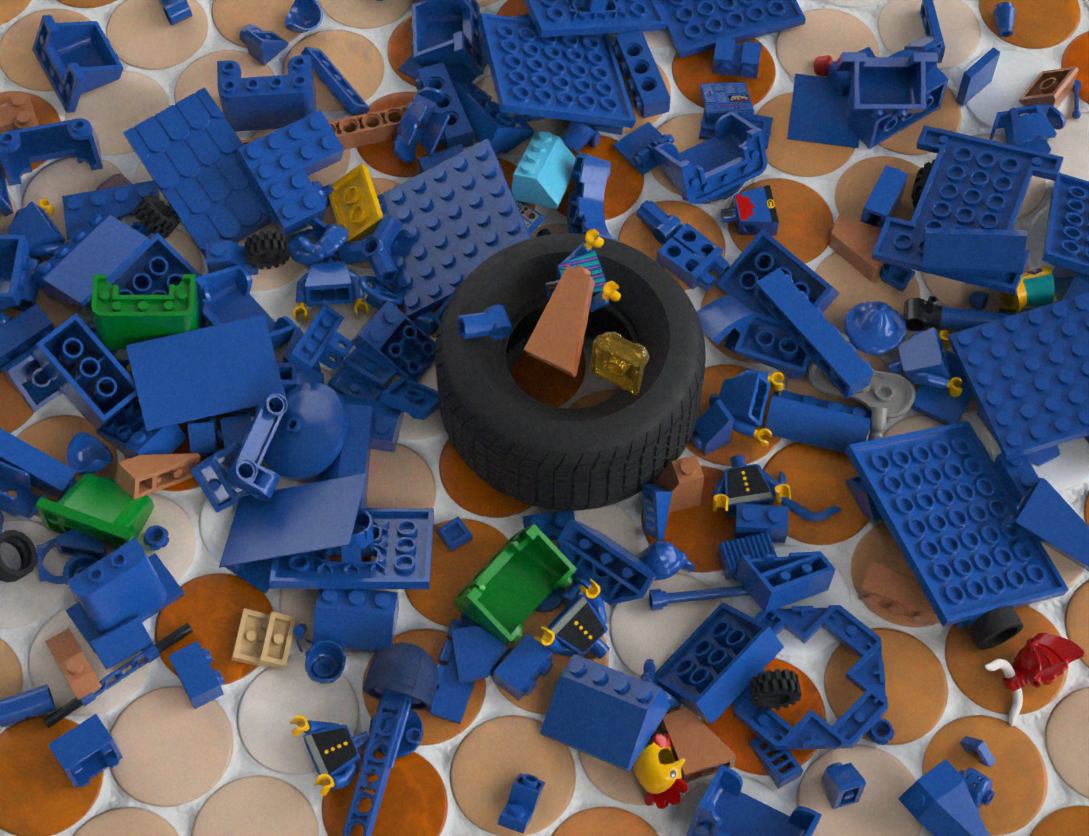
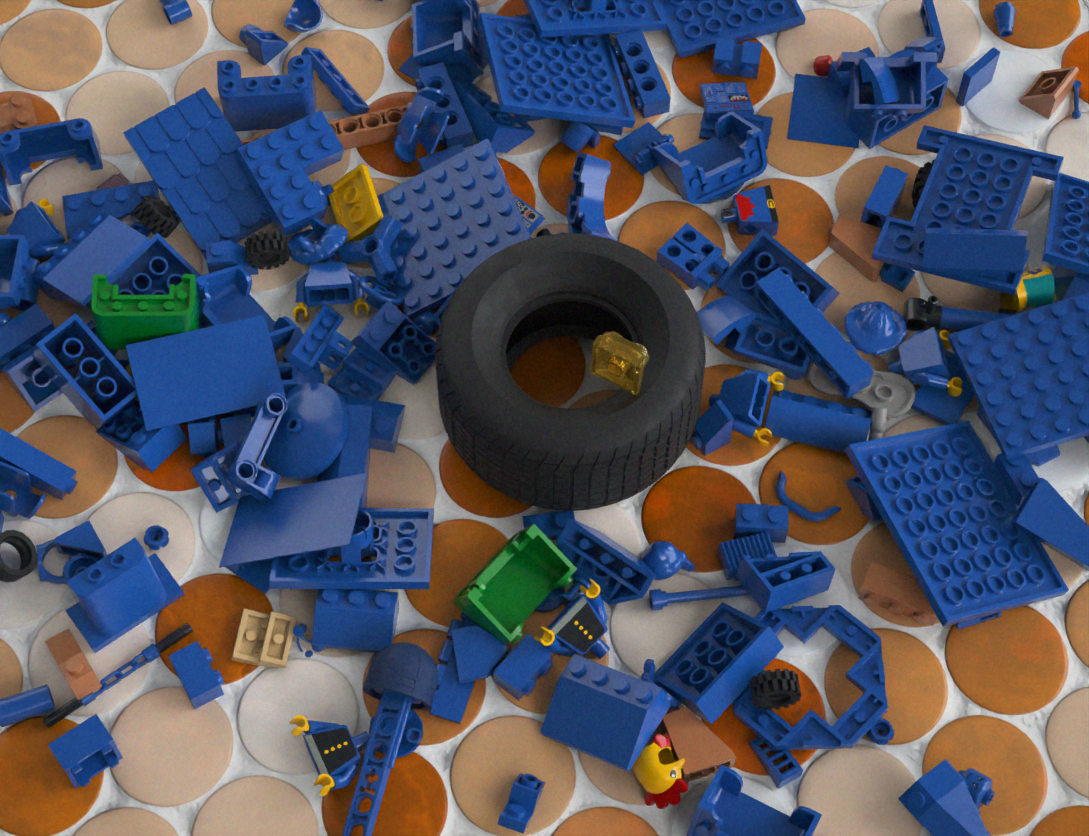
blue windscreen [32,15,123,113] -> none
green windscreen [35,473,155,551] -> none
blue helmet [66,432,113,475] -> none
blue slope [90,615,153,669] -> none
nougat slope [117,453,200,499] -> none
blue hair [305,640,346,684] -> none
blue plate [380,376,439,420] -> none
blue tile [437,517,473,552] -> none
blue piece [457,305,513,340] -> none
medium azure slope [511,131,576,209] -> none
nougat slope [524,265,595,377] -> none
torso [545,229,621,312] -> none
blue piece [636,200,683,245] -> none
blue slope [642,484,672,541] -> none
nougat slope [653,455,704,513] -> none
torso [711,455,792,517] -> none
blue slope [822,762,866,809] -> none
blue tile [960,736,996,767] -> none
blue hinge [968,291,989,311] -> none
black tyre [969,606,1024,649] -> none
red helmet [985,633,1086,727] -> none
blue piece [989,104,1066,153] -> none
none -> blue slope [859,57,901,105]

